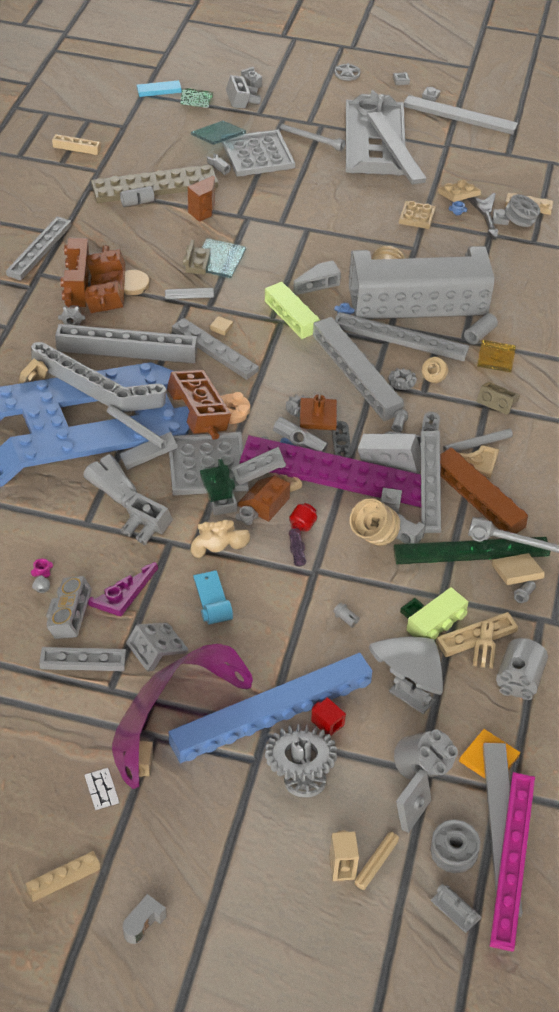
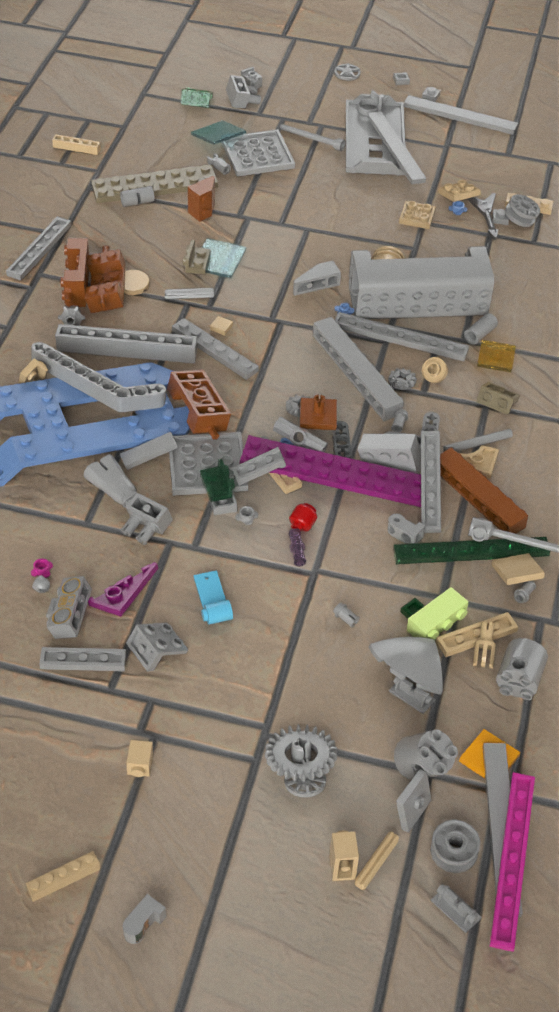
white sticker [85,768,119,810] -> none
light grey piece [107,405,167,449] -> none
magenta piece [112,644,253,789] -> none
medium azure tile [137,80,182,97] -> none
medium blue brick [169,653,373,763] -> none
tan animal [190,520,250,558] -> none
light nougat plate [220,392,250,424] -> none
dark orange slope [237,475,291,522] -> none
yellowish green brick [265,282,320,339] -> none
red brick [311,697,346,736] -> none
tan wheel [350,498,400,546] -> none
light grey brick [381,488,402,514] -> none

